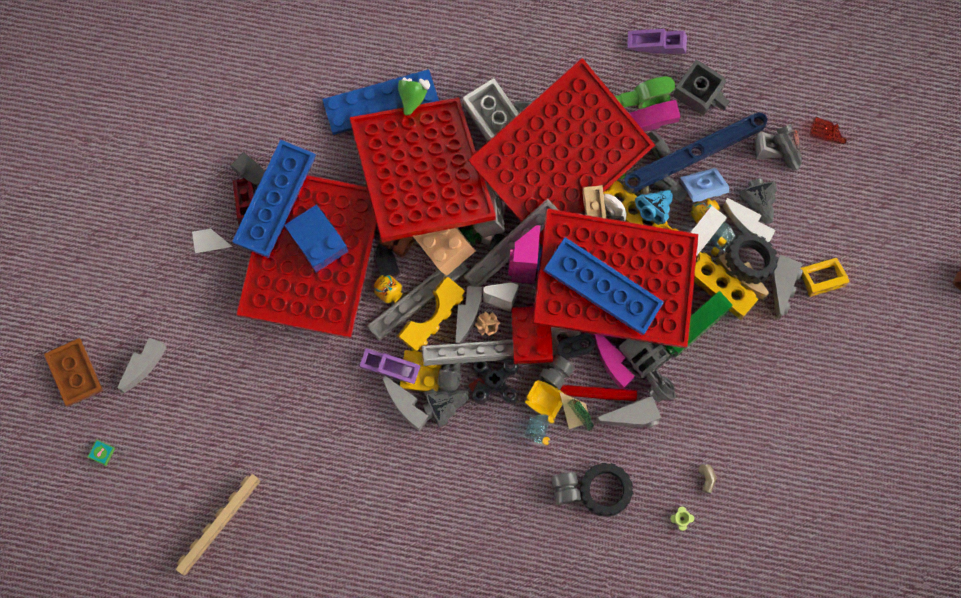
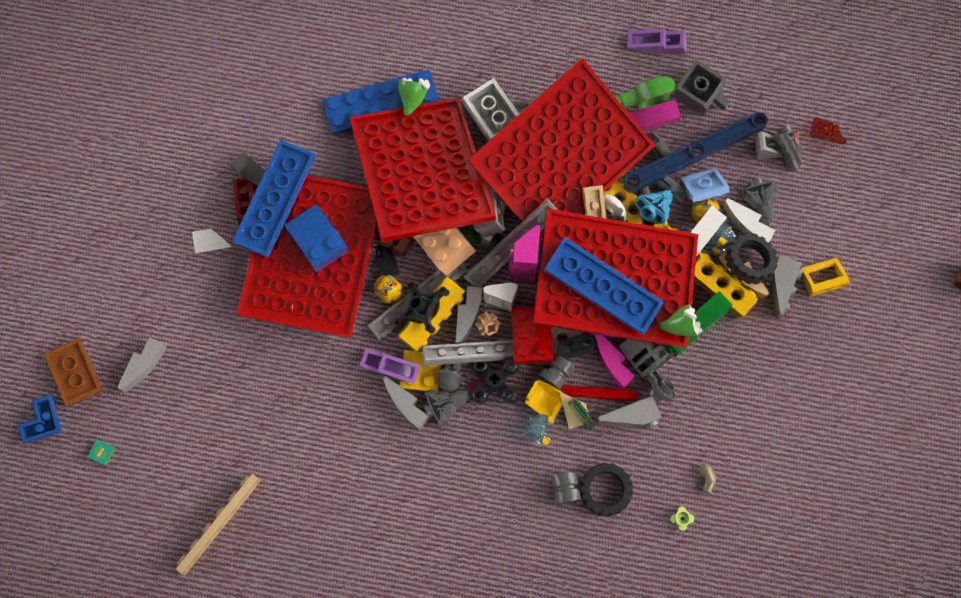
none -> blue brick [18,395,62,444]
none -> black piece [393,282,450,334]
none -> bright green hat [659,304,702,337]

